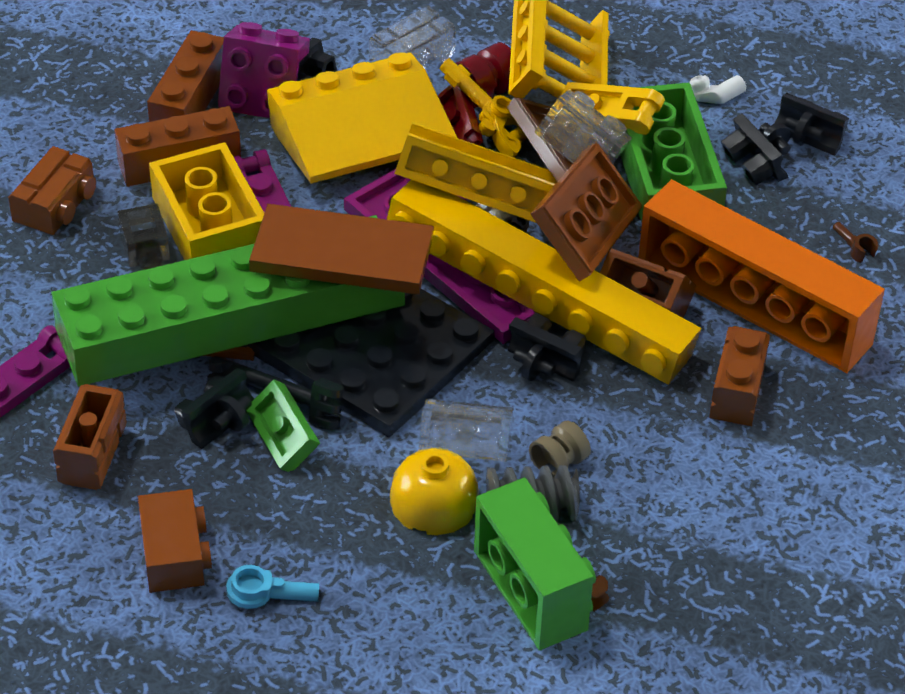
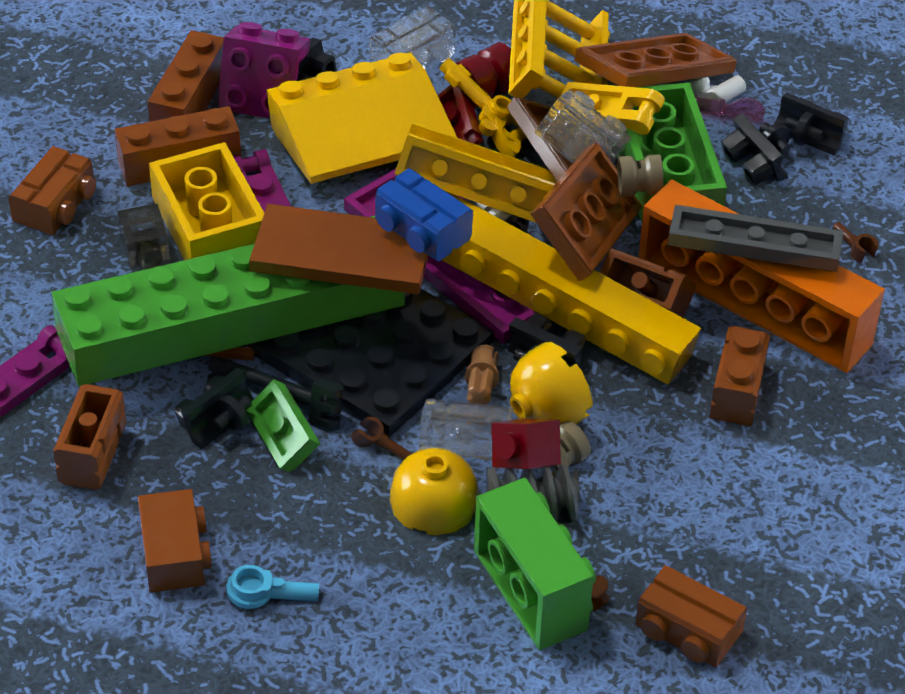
none -> reddish brown hand [351,417,412,460]
none -> blue brick [375,168,473,262]
none -> medium nougat axle [465,345,499,406]
none -> dark red brick [491,418,561,469]
none -> yellow cylinder [510,342,593,424]
none -> dark orange tile [574,33,737,87]
none -> dark tan wheel [617,154,663,197]
none -> dark orange brick [635,565,747,668]
none -> dark grey plate [668,205,843,272]
none -> clear pink piece [695,96,765,123]

